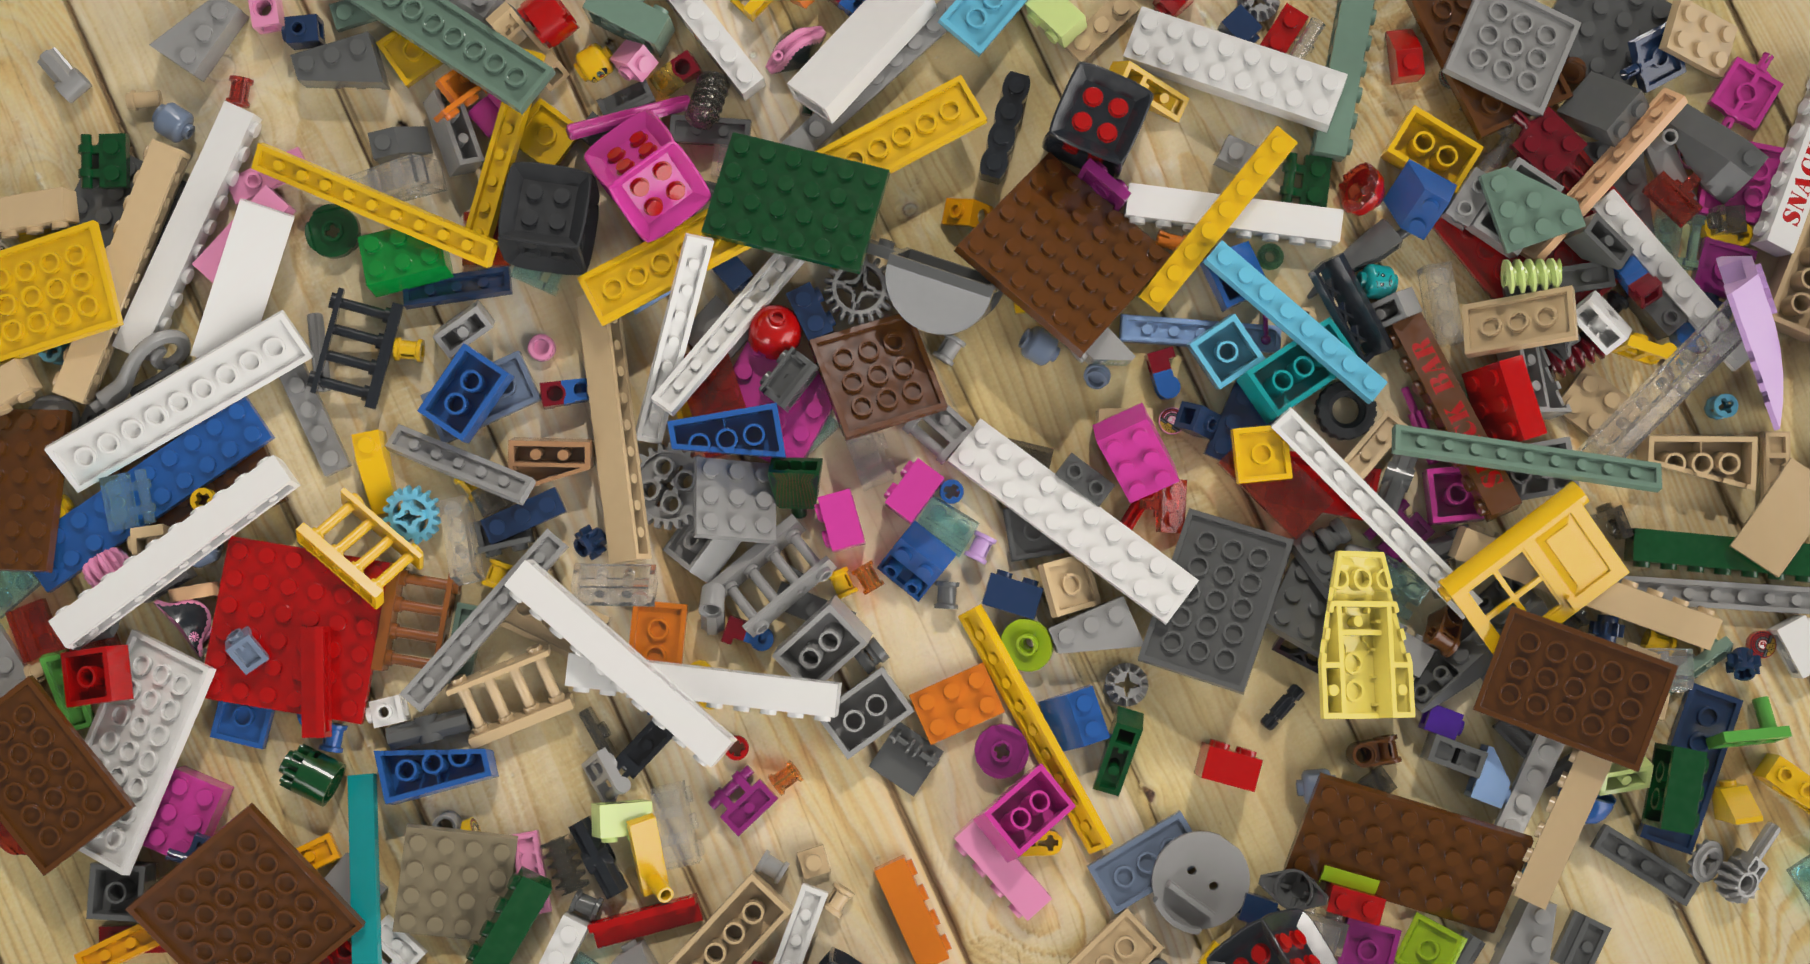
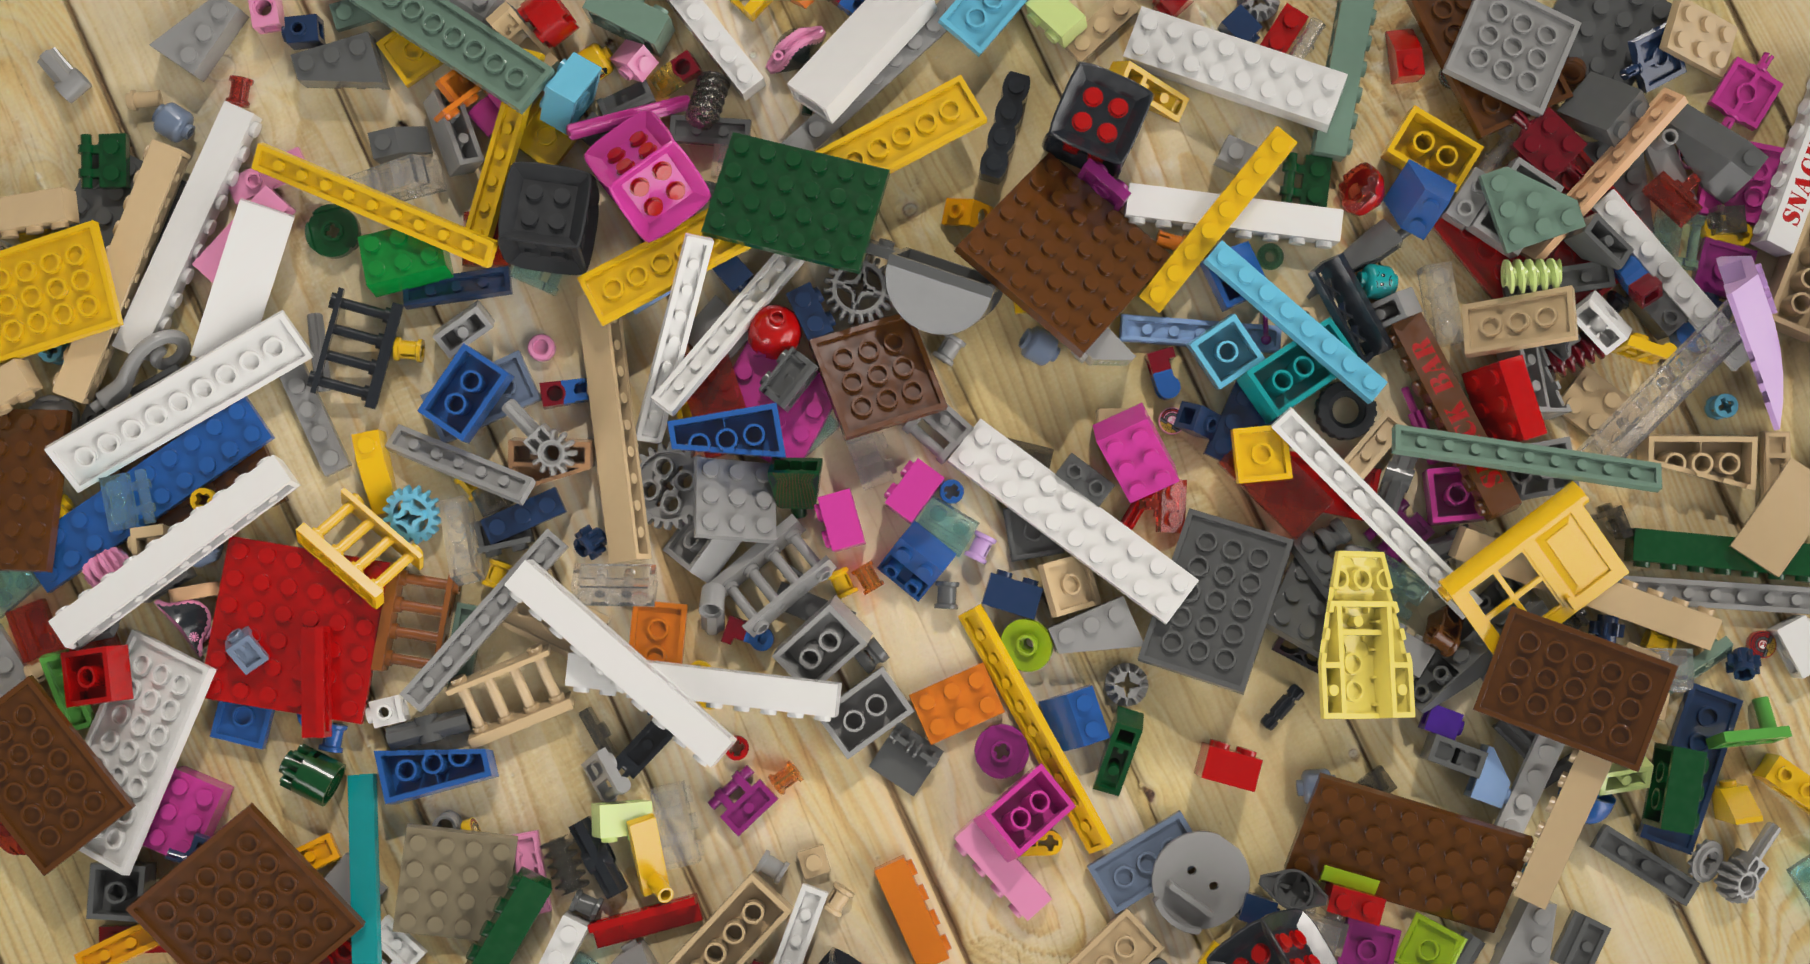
sand blue plate [1084,363,1111,389] -> none
reddish brown piece [1346,734,1402,768] -> none
none -> light grey gear [502,399,578,476]
none -> medium azure brick [539,52,602,135]

